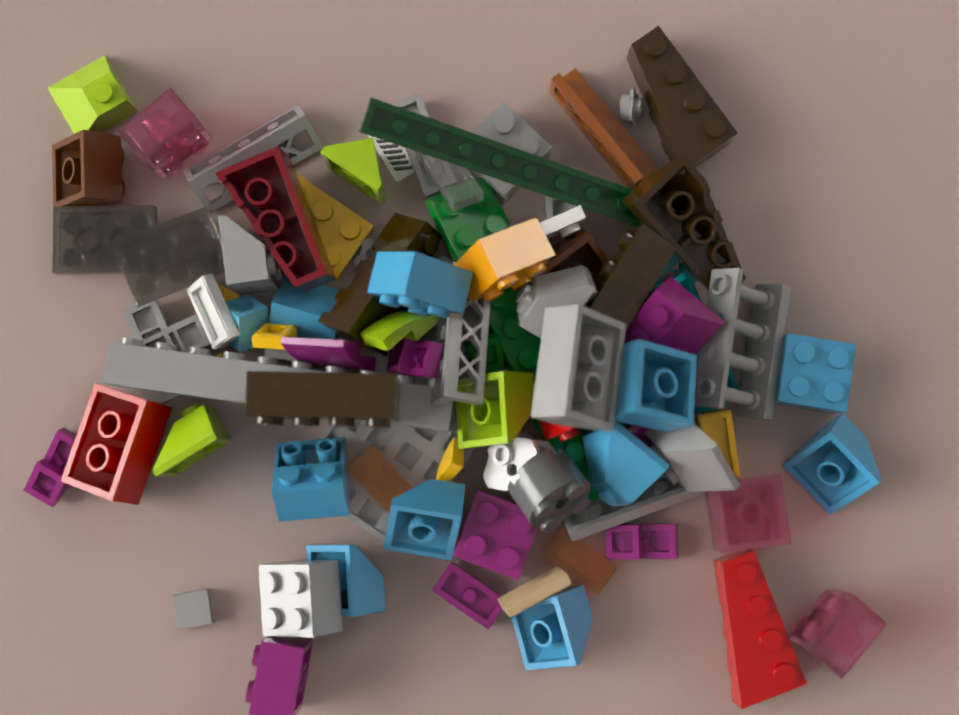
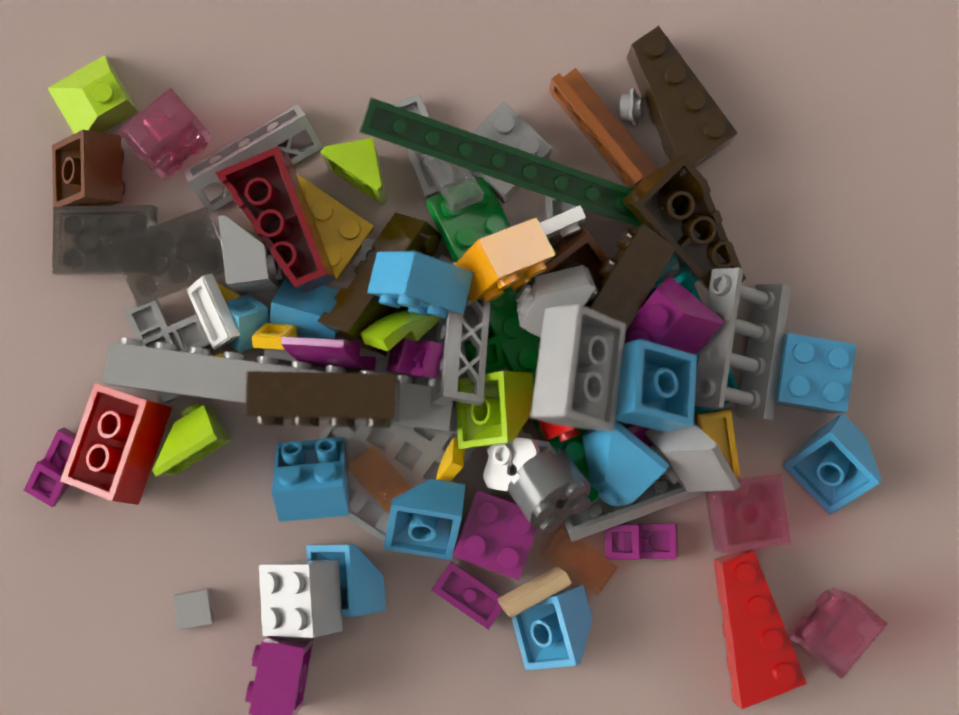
white sticker [368,135,415,182] -> none

